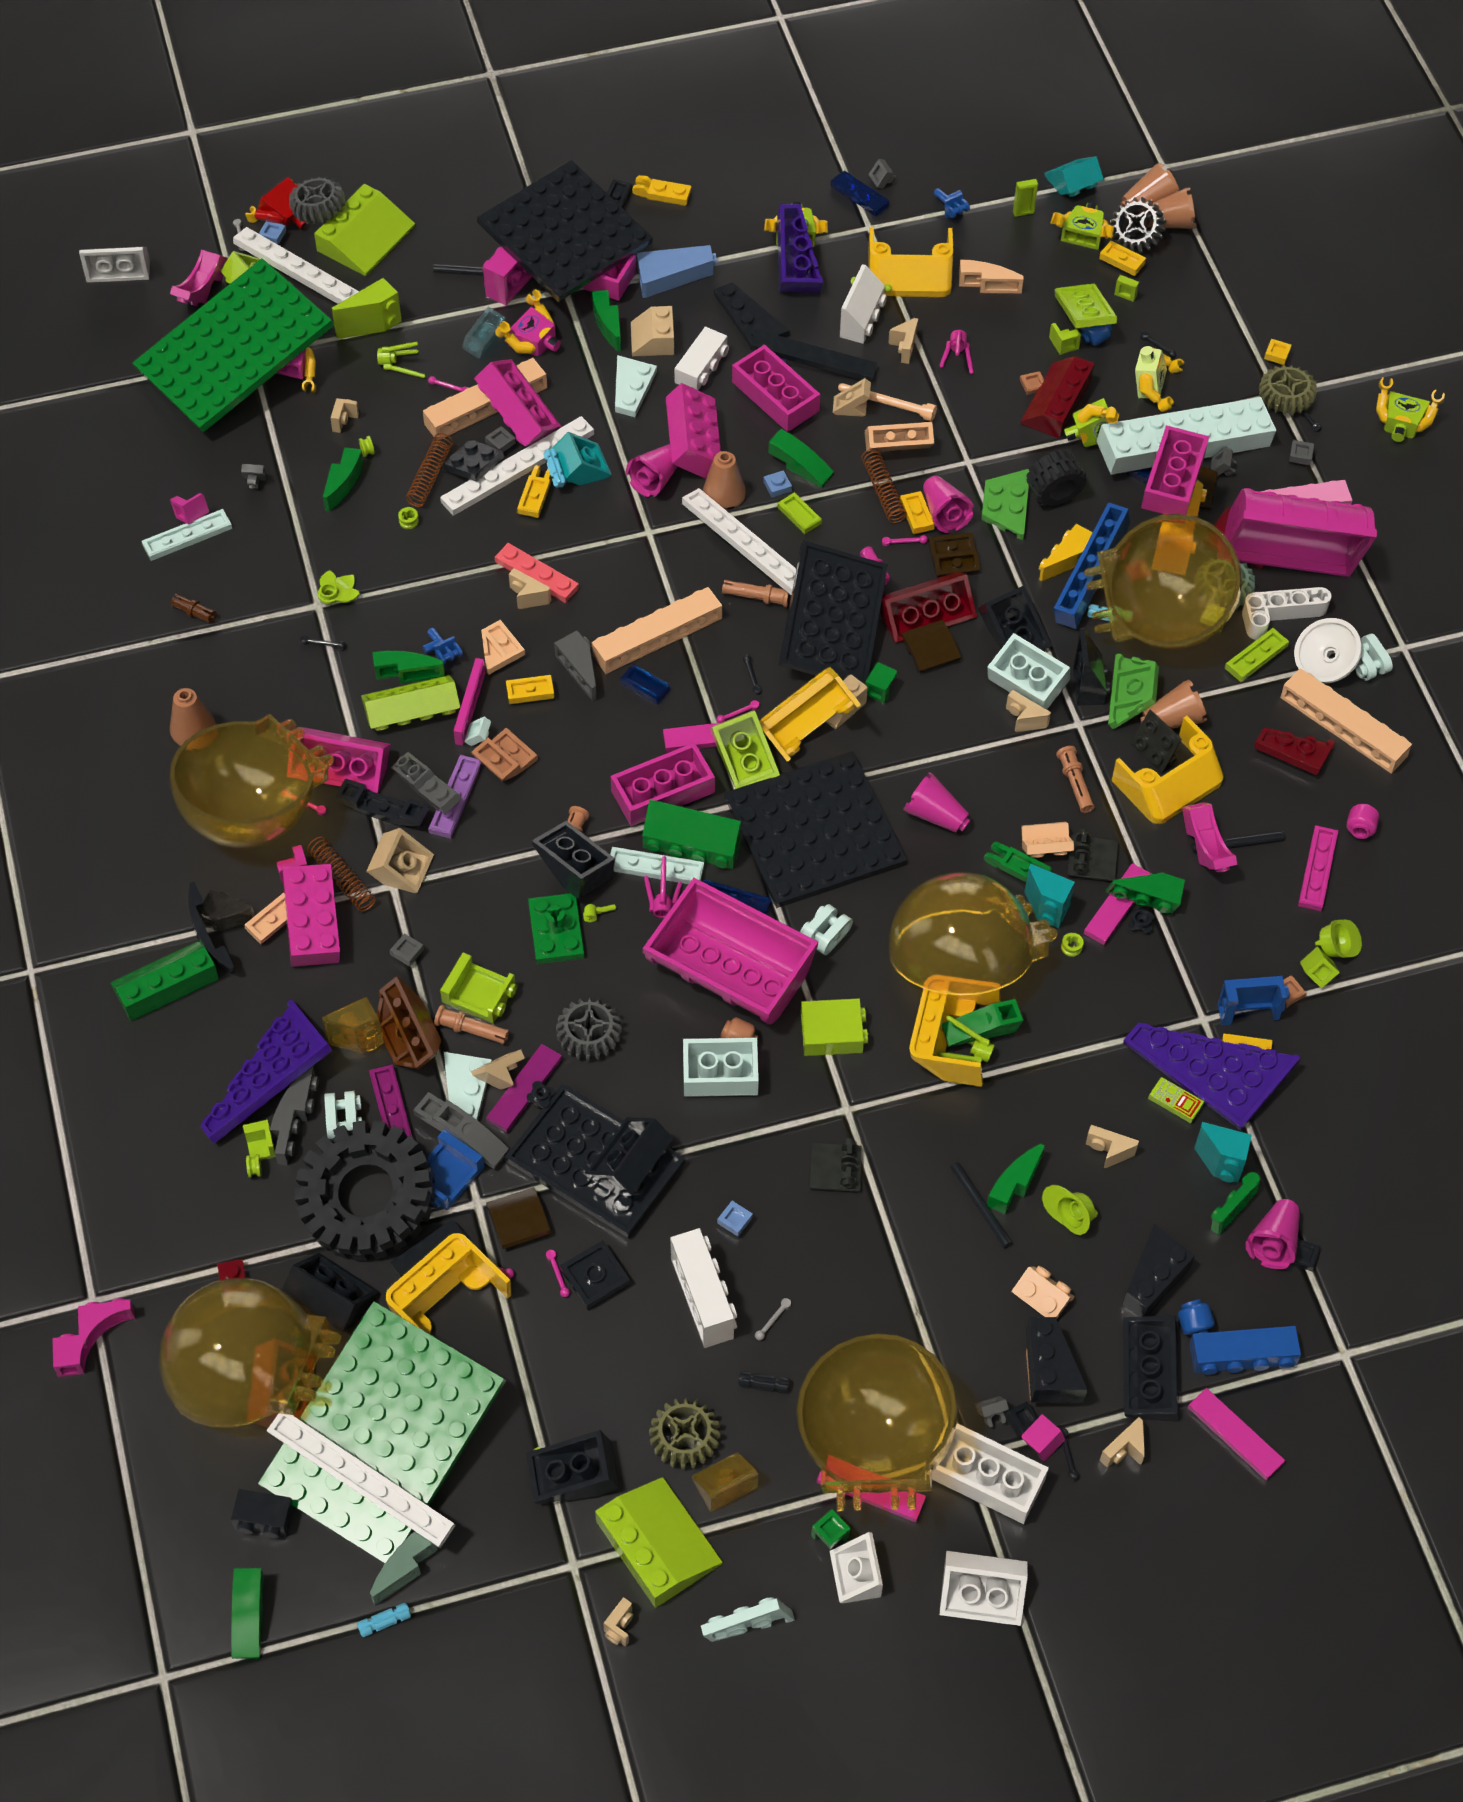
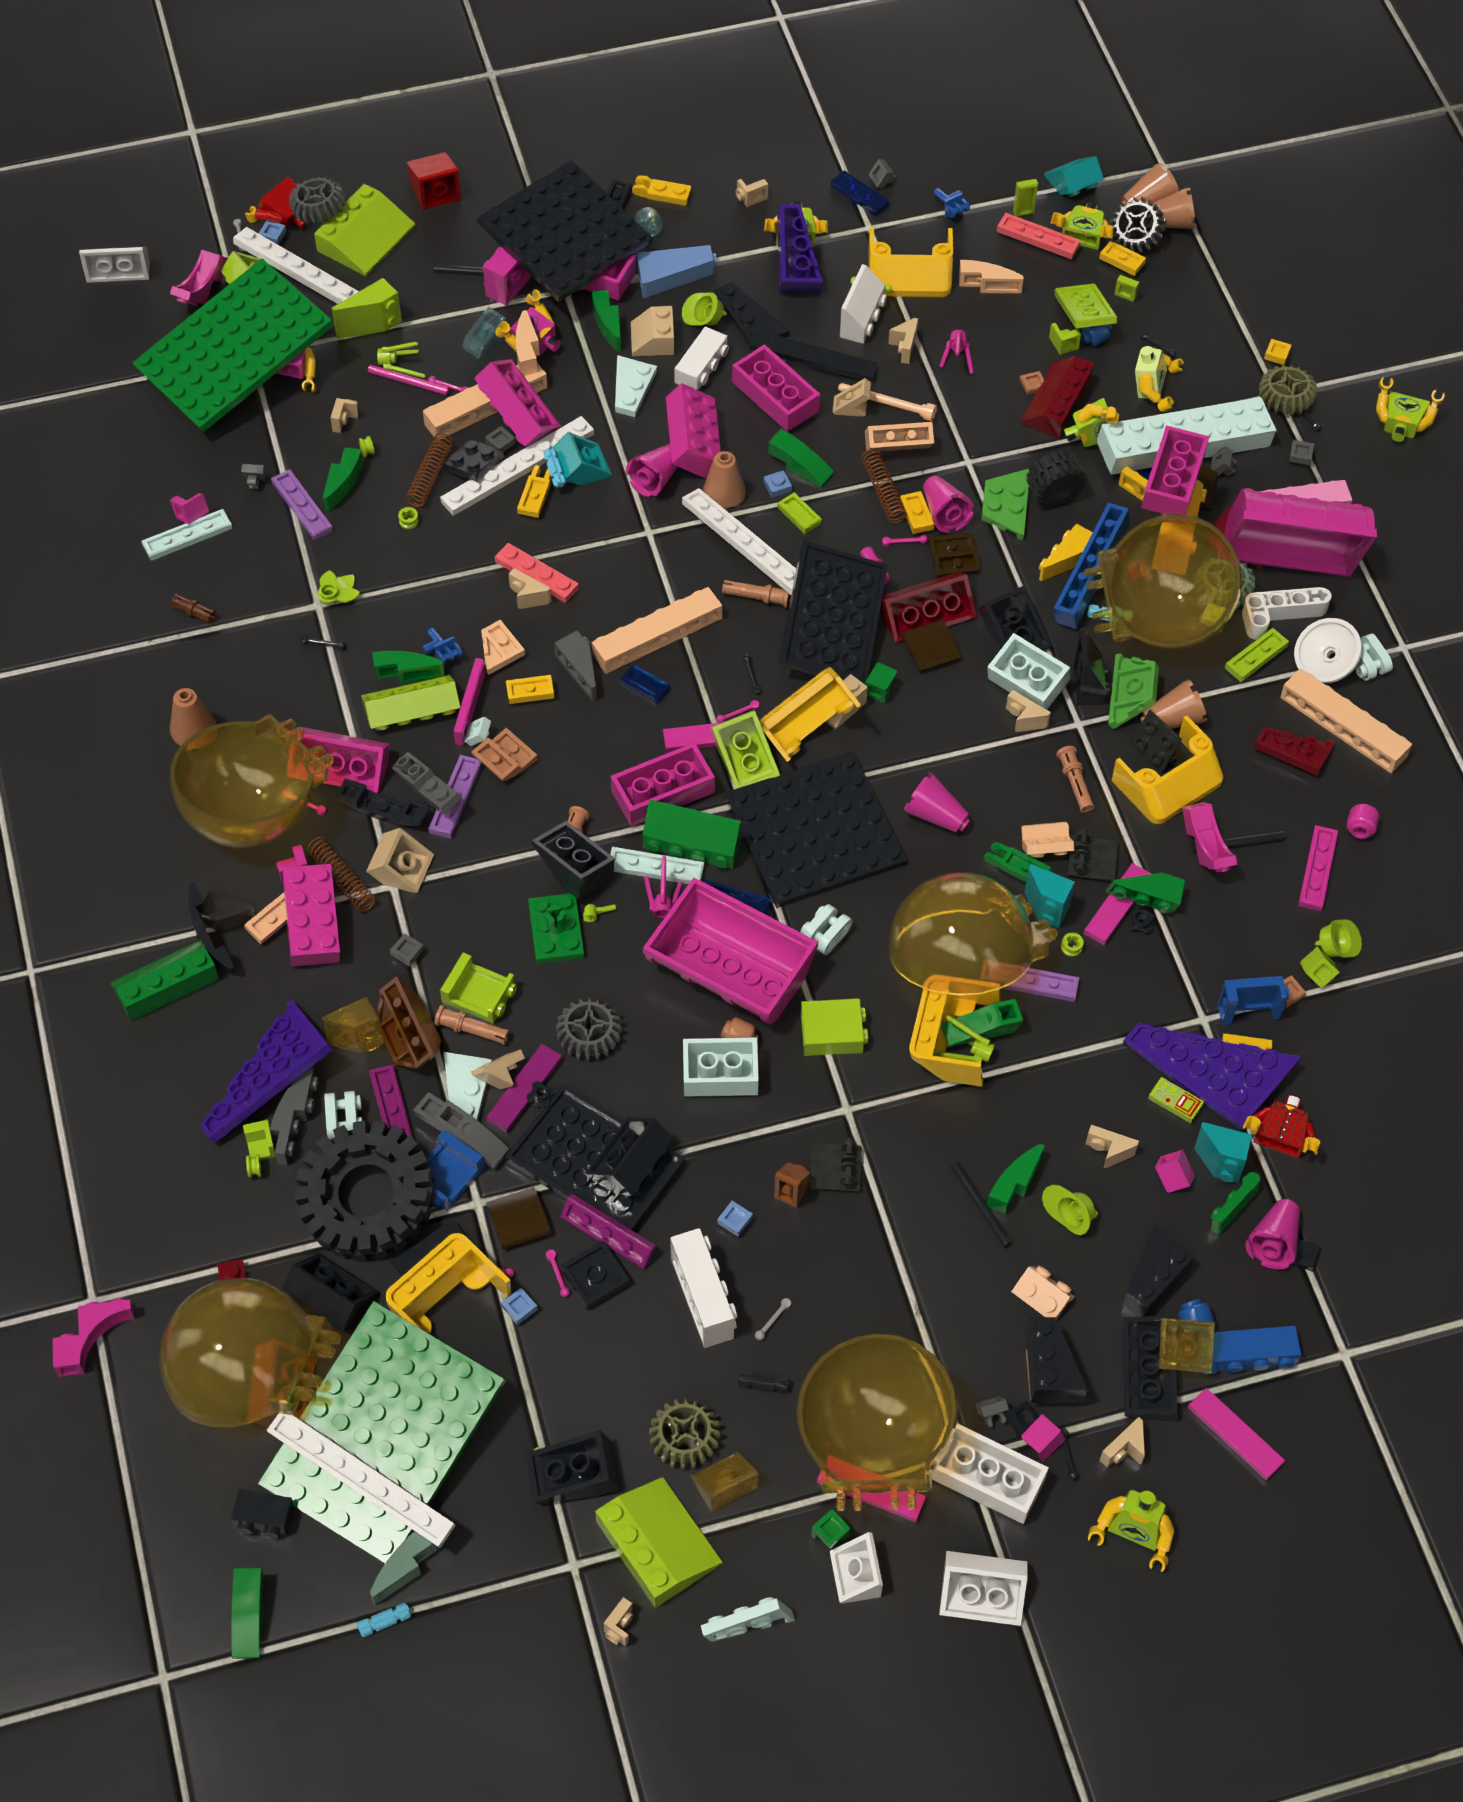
none -> medium lavender tile [271,469,333,540]
none -> dark pink bar [368,365,449,395]
none -> red slope [407,152,461,210]
none -> medium blue plate [501,1288,538,1325]
none -> light nougat slope [516,310,540,375]
none -> magenta tile [561,1194,656,1269]
none -> clear light blue head [634,207,664,237]
none -> lime piece [682,292,727,326]
none -> tan bracket [735,179,768,207]
none -> dark orange slope [774,1162,811,1208]
none -> medium lavender tile [980,959,1079,1002]
none -> coral plate [997,213,1081,259]
none -> torso [1088,1490,1174,1572]
none -> yellow plate [1119,466,1148,501]
none -> dark pink panel [1155,1150,1195,1193]
none -> clear yellow slope [1159,1318,1215,1373]
none -> red torso [1242,1096,1320,1159]

